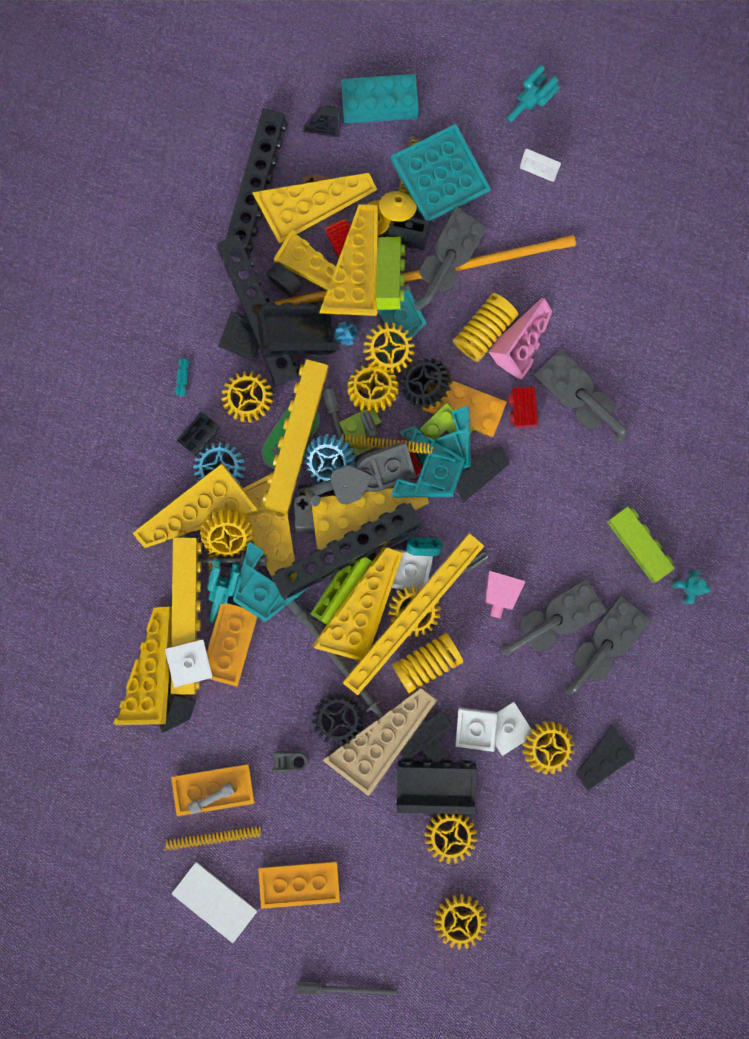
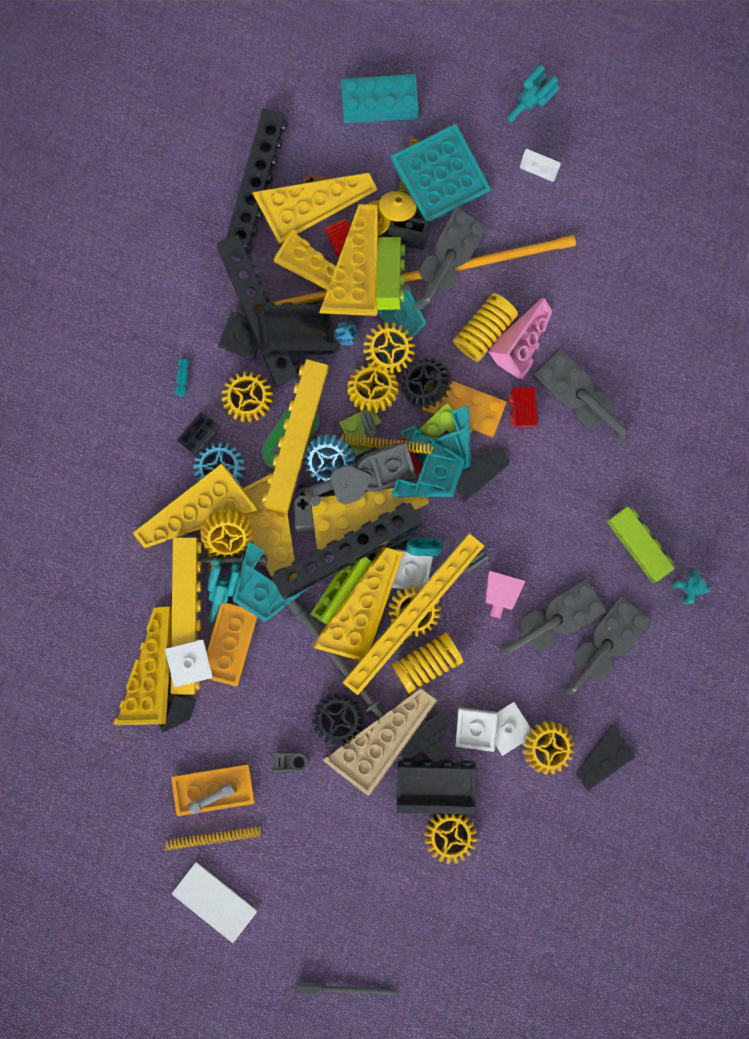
light orange plate [258,861,340,909] -> none
black tyre [266,262,302,297] -> none
black wing [303,105,340,138] -> none
dark grey piece [322,388,344,442] -> none
yellow gear [434,894,487,949] -> none

